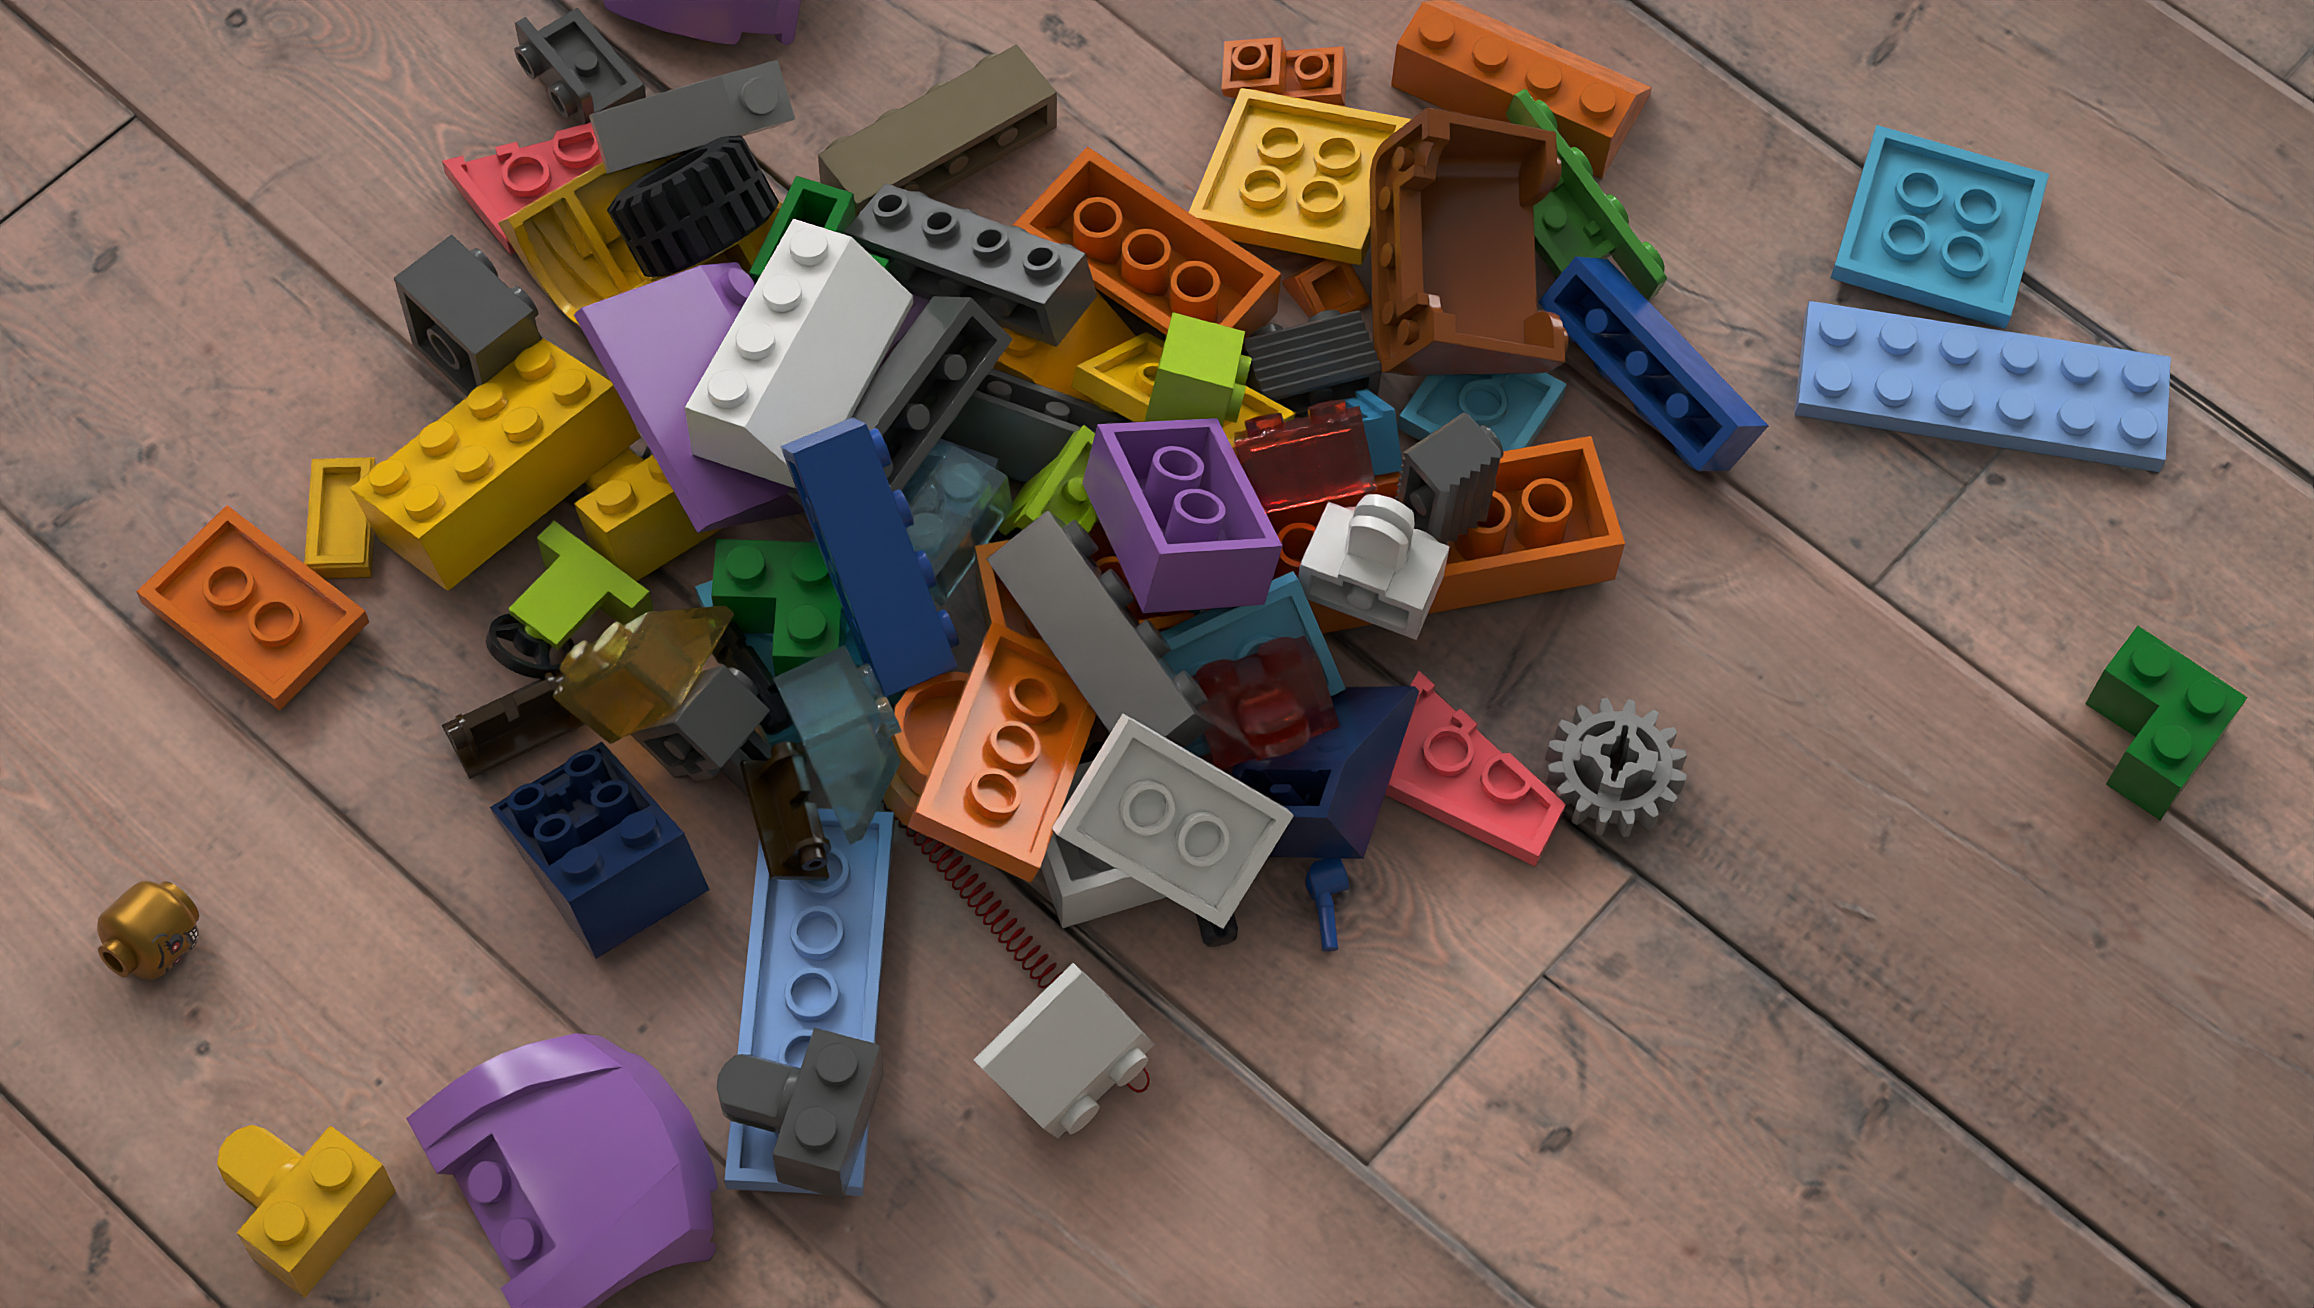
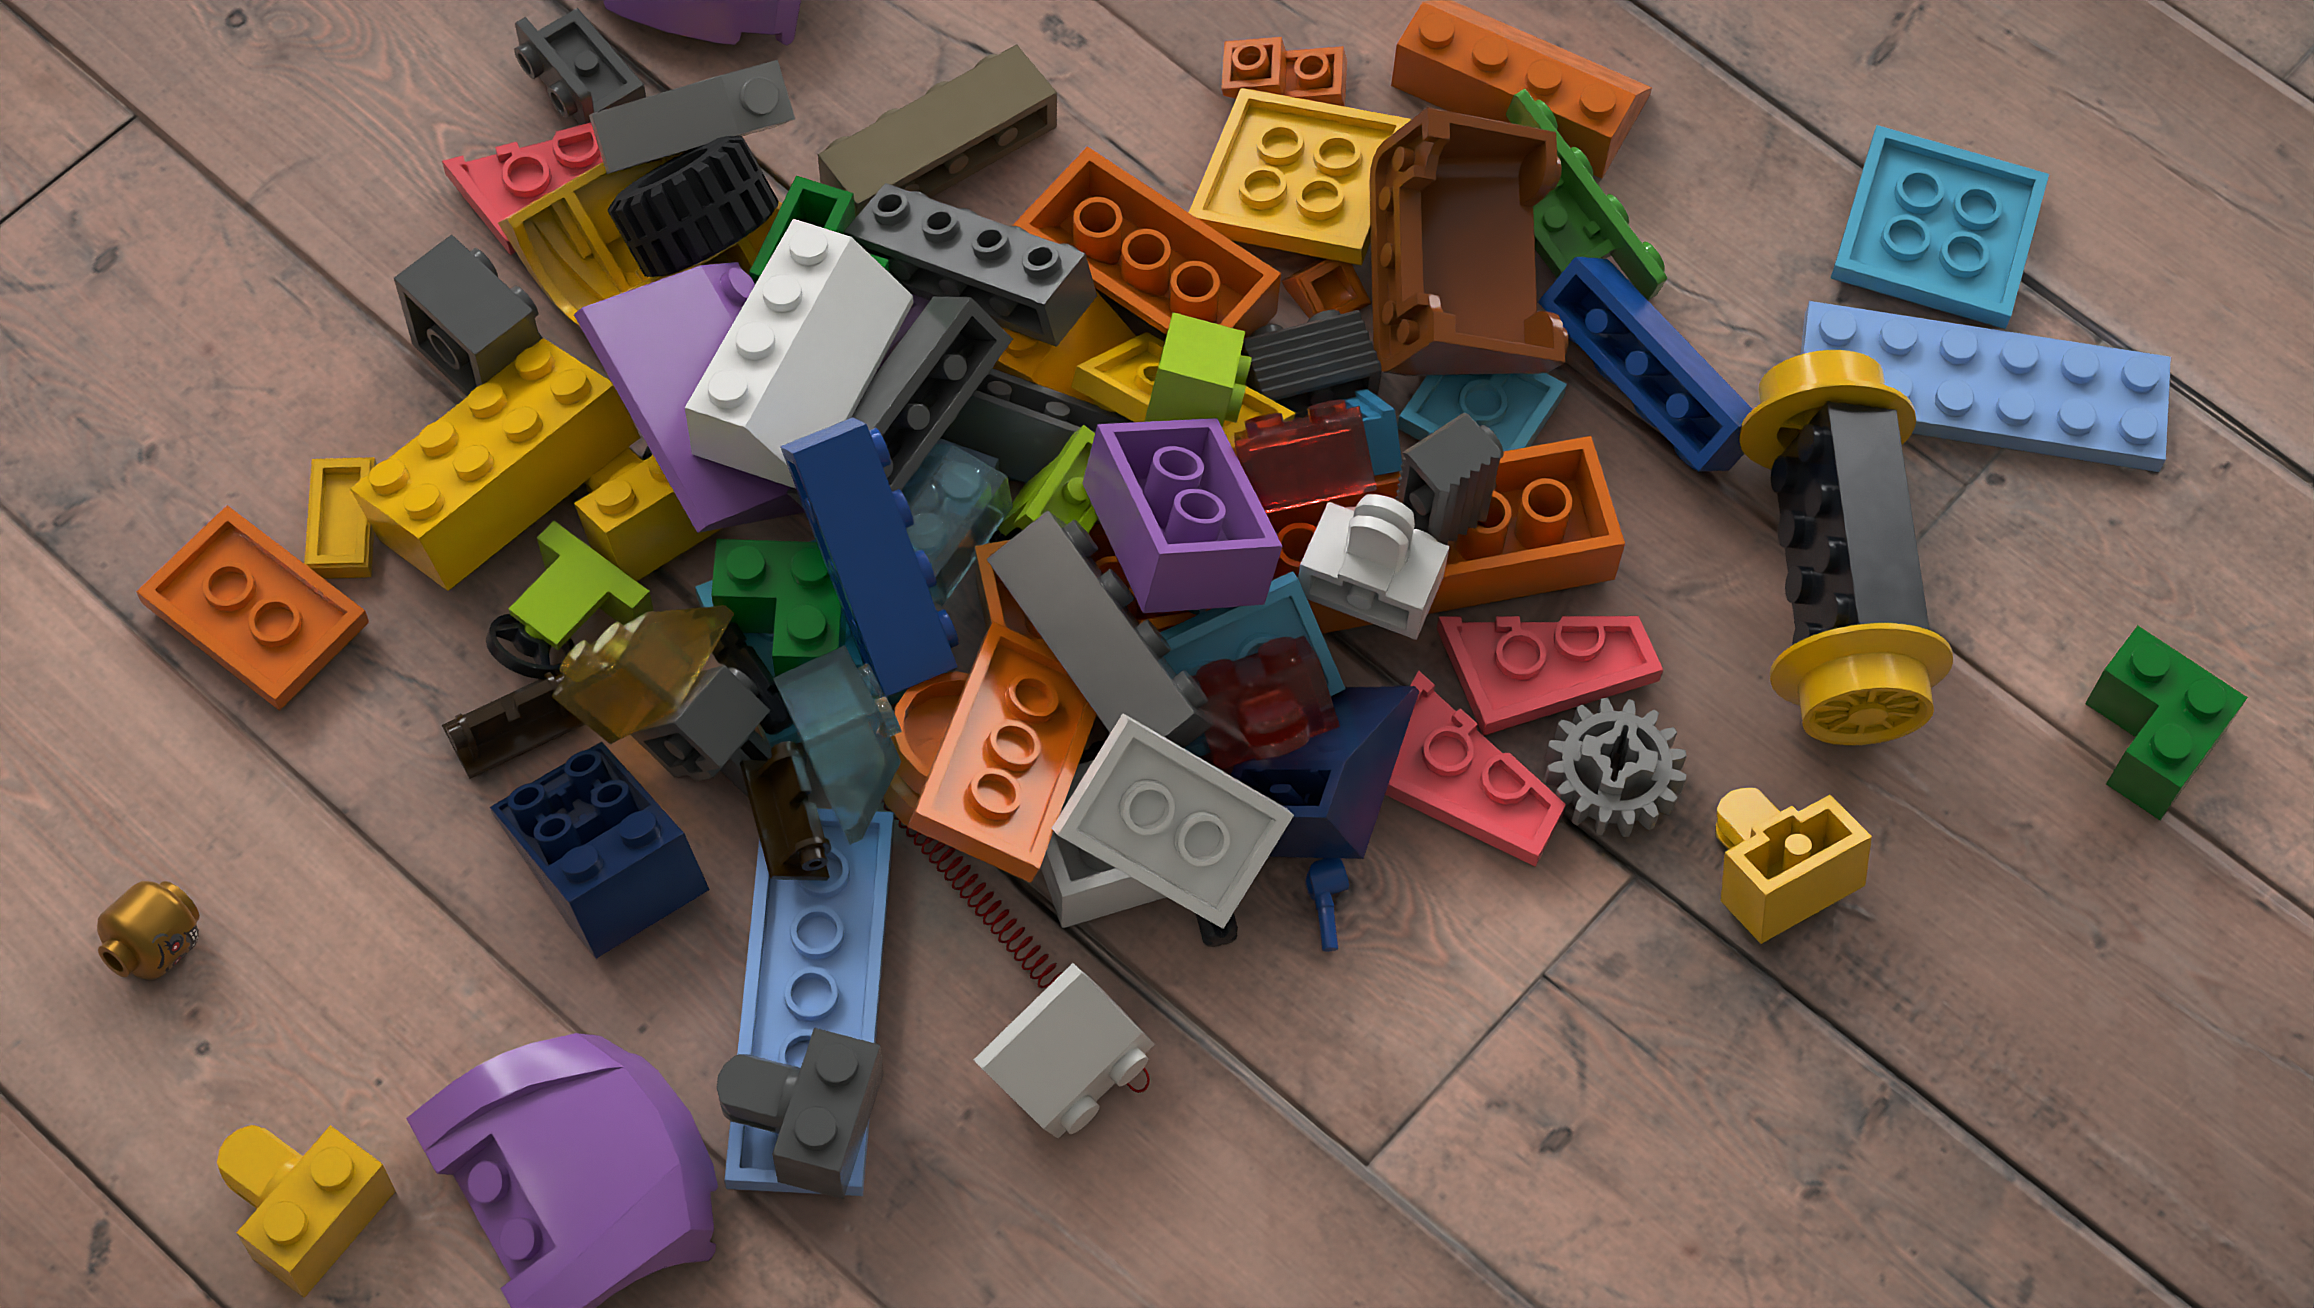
none -> coral wing [1437,616,1663,736]
none -> yellow brick [1715,788,1872,944]
none -> brick [1739,350,1953,745]

